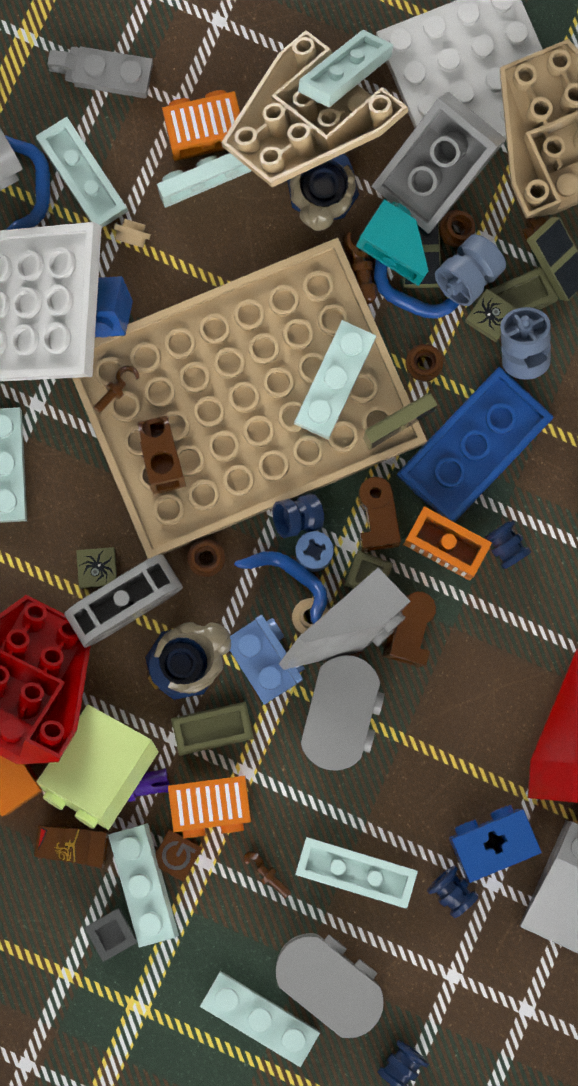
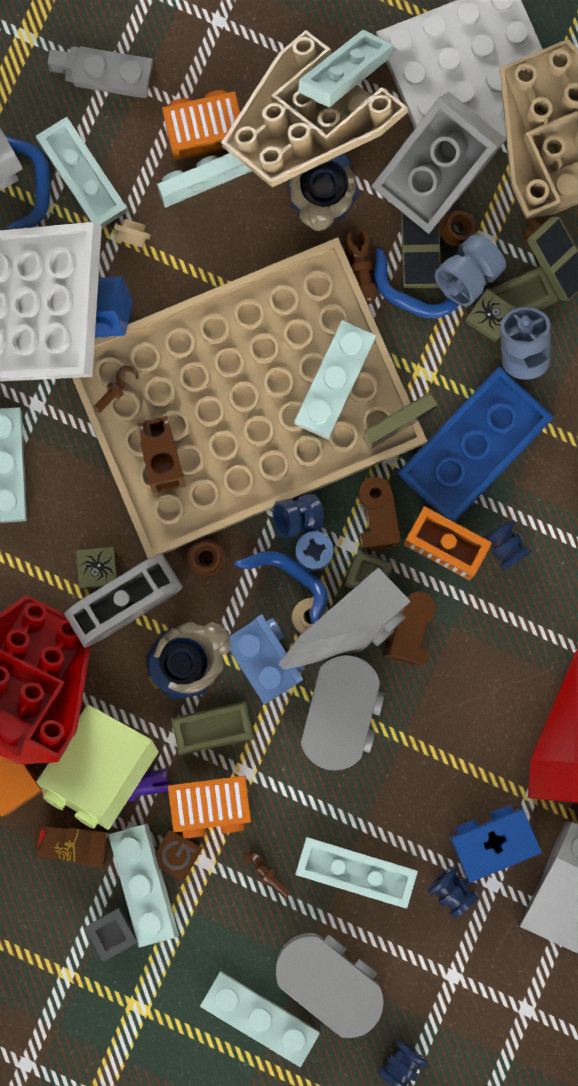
teal slope [356,199,428,286] -> none
reddish brown plate [406,344,443,382] -> none

